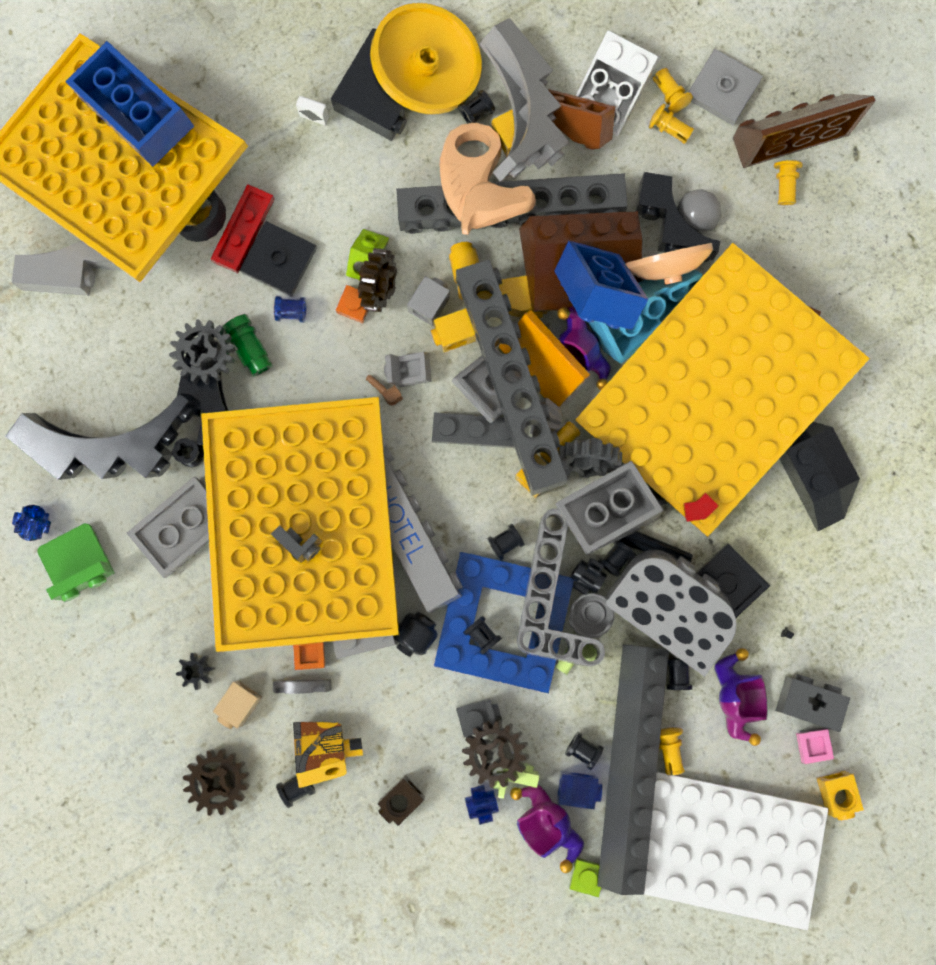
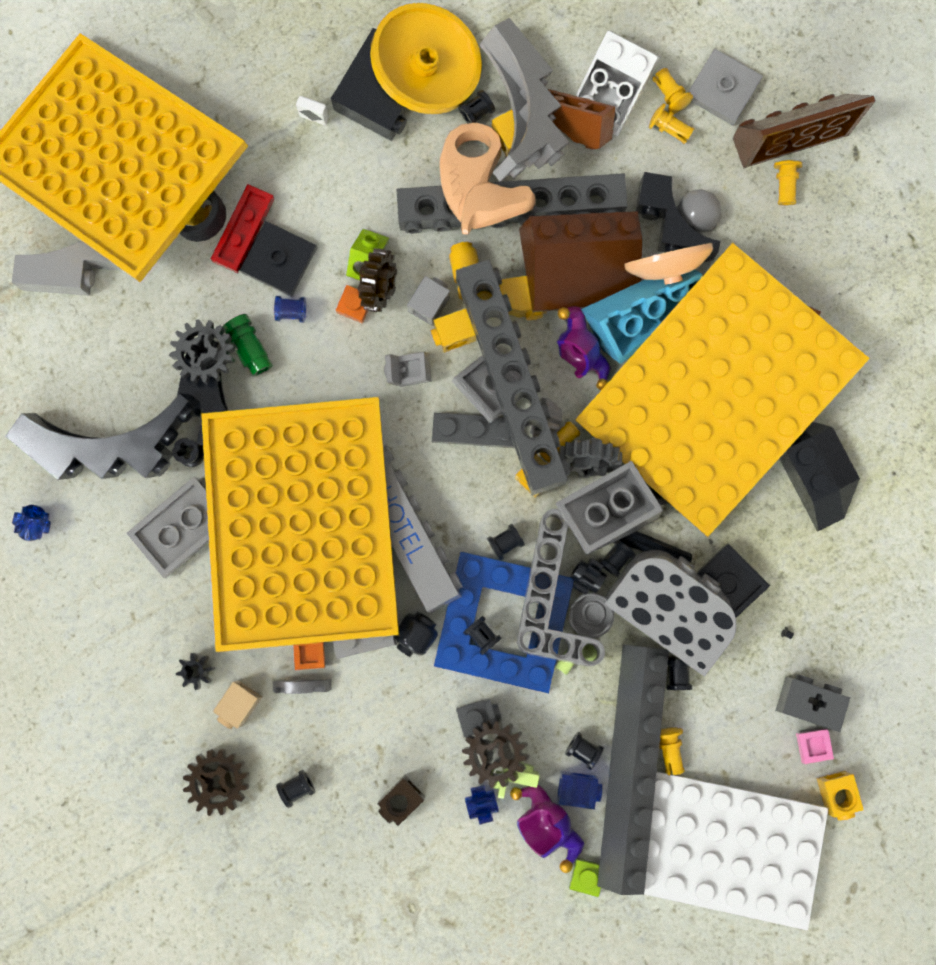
bright green bracket [37,523,115,603] -> none
blue brick [65,41,194,167] -> none
dark grey bracket [271,525,322,563] -> none
torso [293,722,363,788] -> none
medium nougat hand [366,375,403,406] -> none
light orange tile [499,310,590,407] -> none
blue brick [554,241,648,330] -> none
red piece [683,493,719,522] -> none
piece [714,648,768,746] -> none

